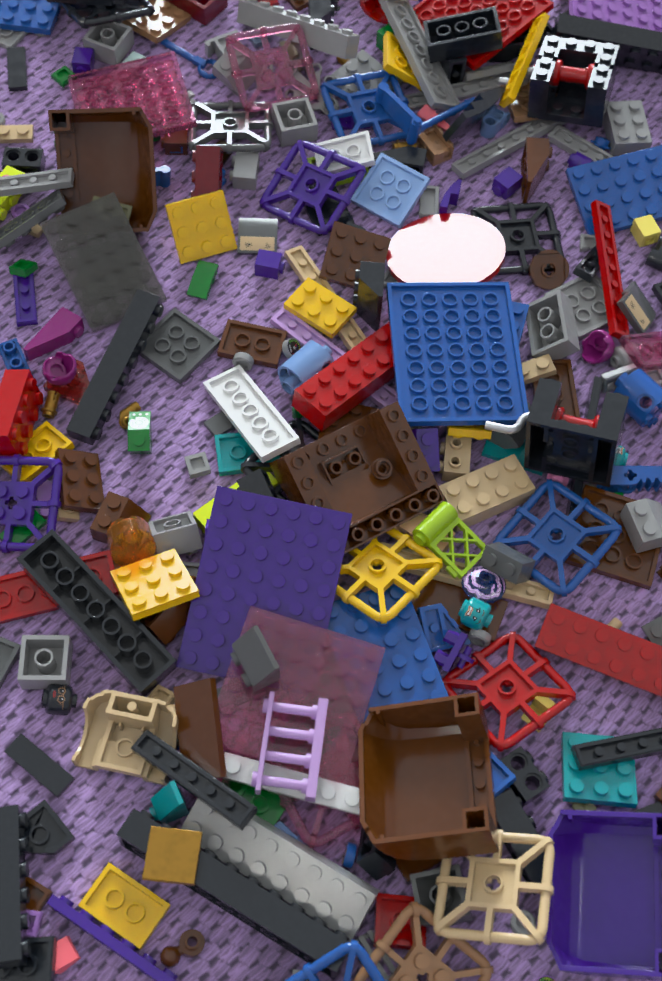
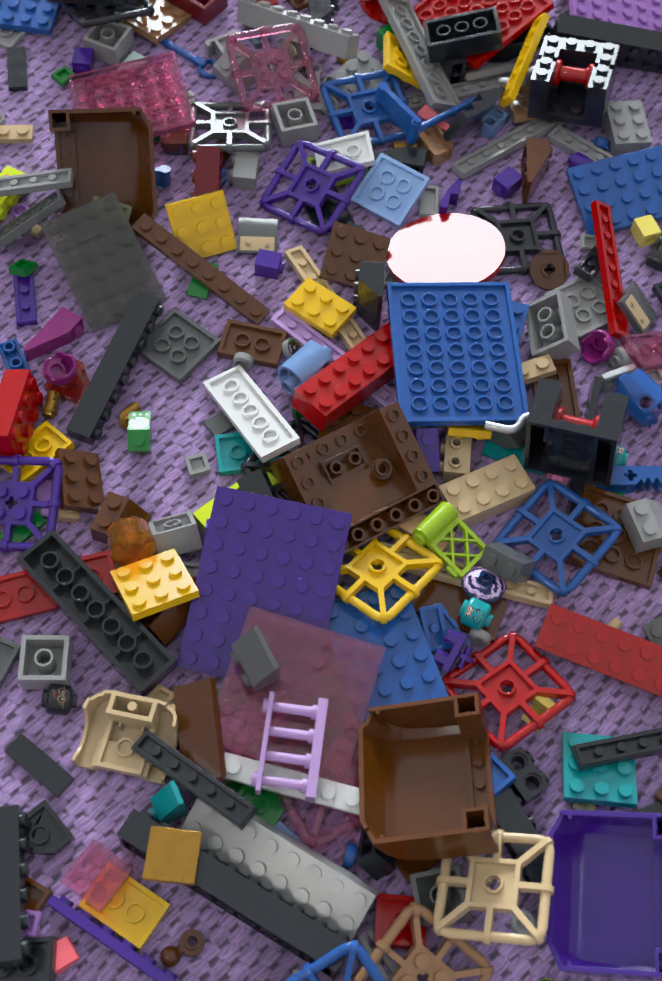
black brick [1,147,46,174] -> none
none -> clear pink plate [60,839,134,913]
none -> reddish brown plate [131,213,270,325]

